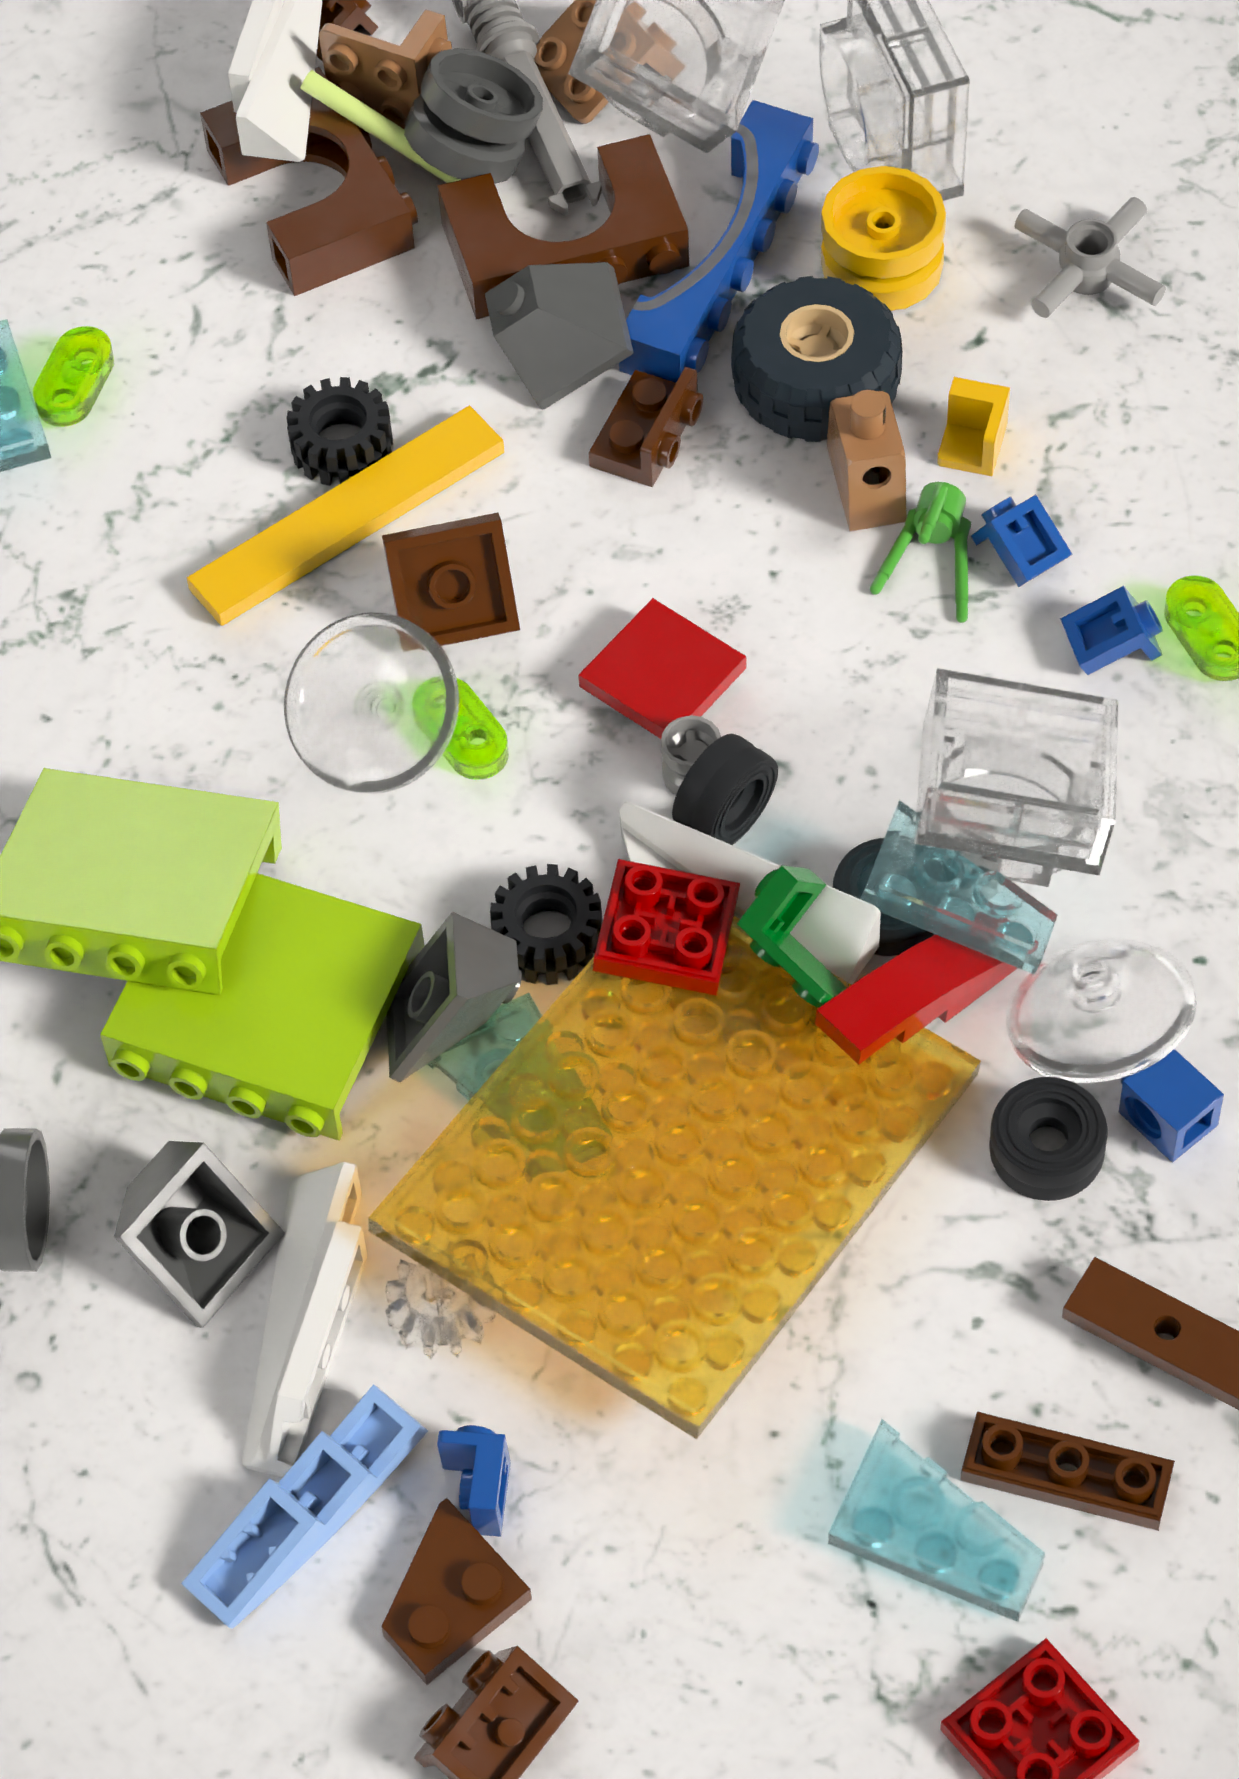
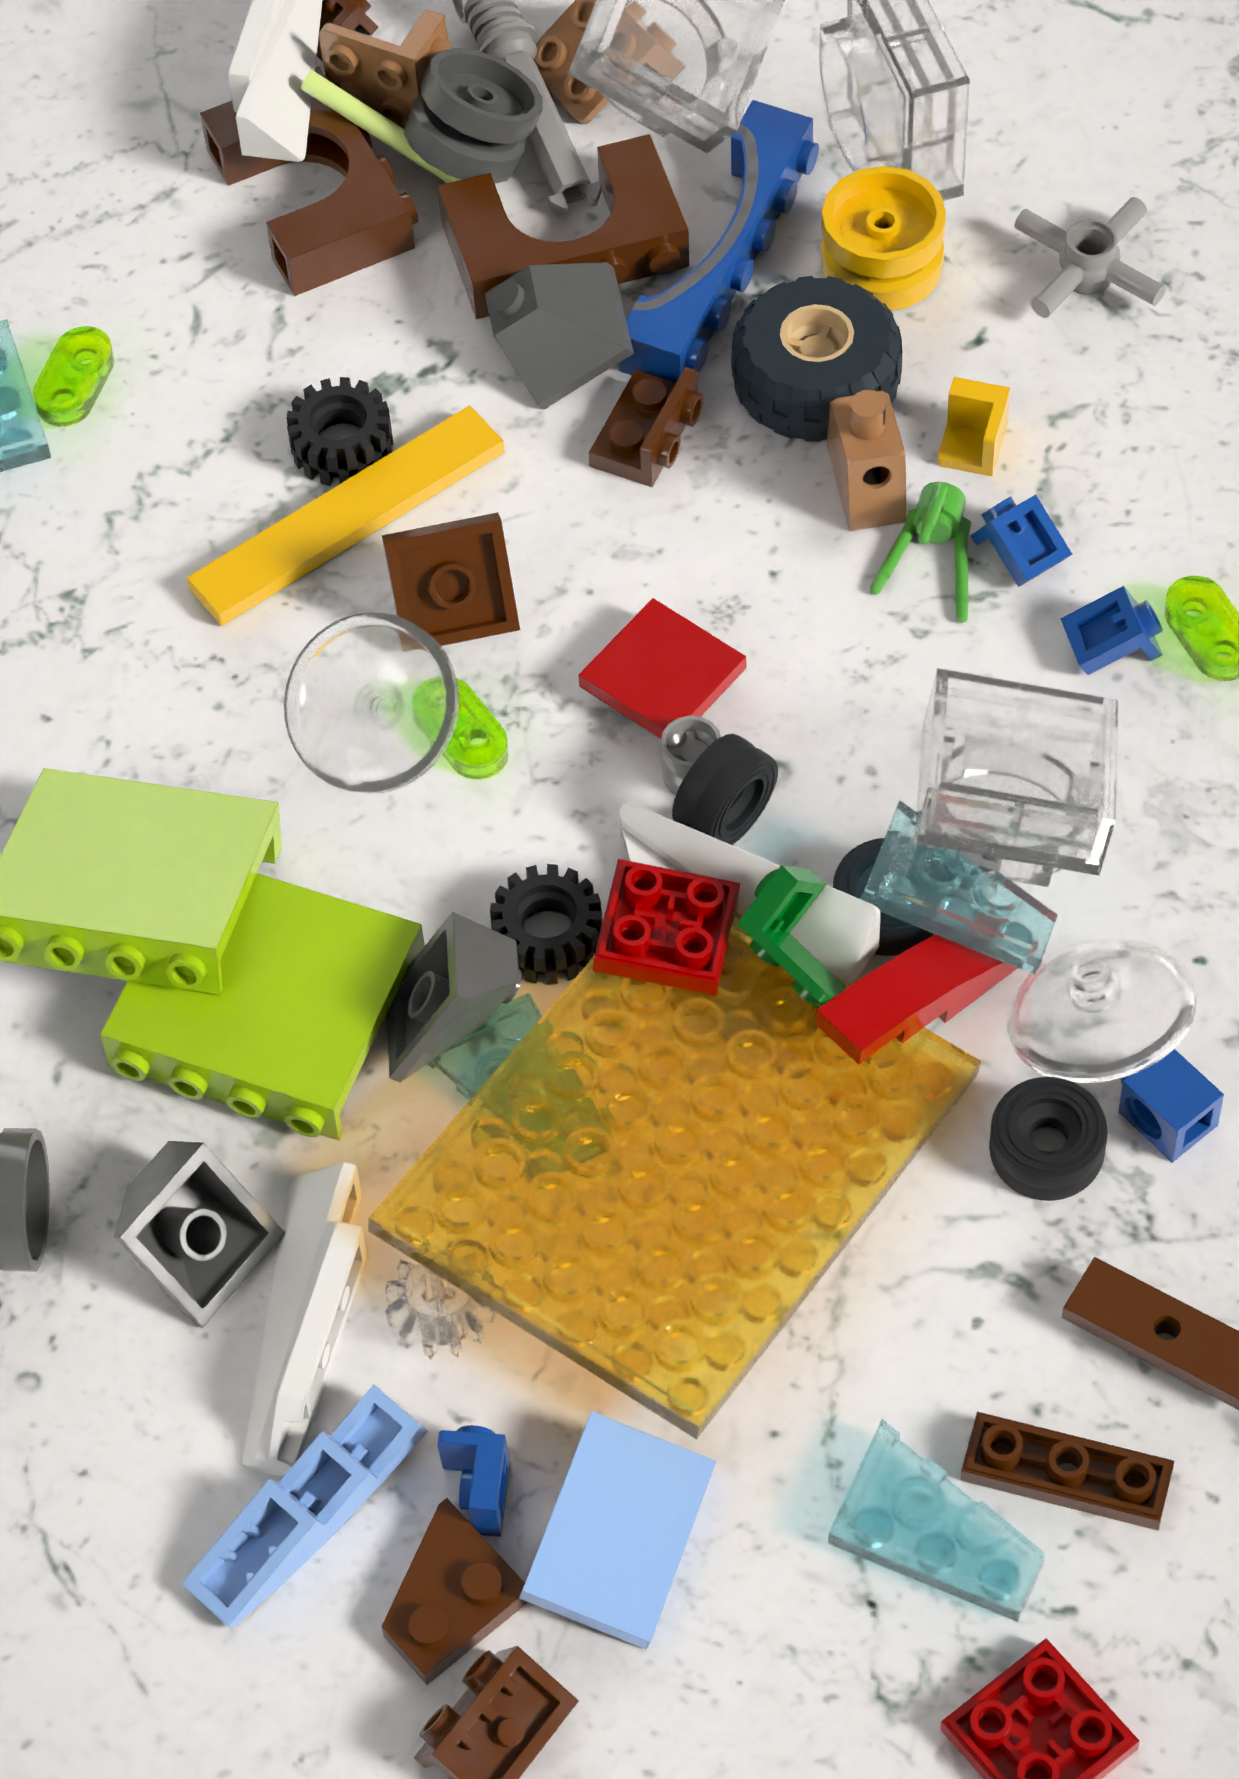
none -> light blue tile [519,1411,716,1649]

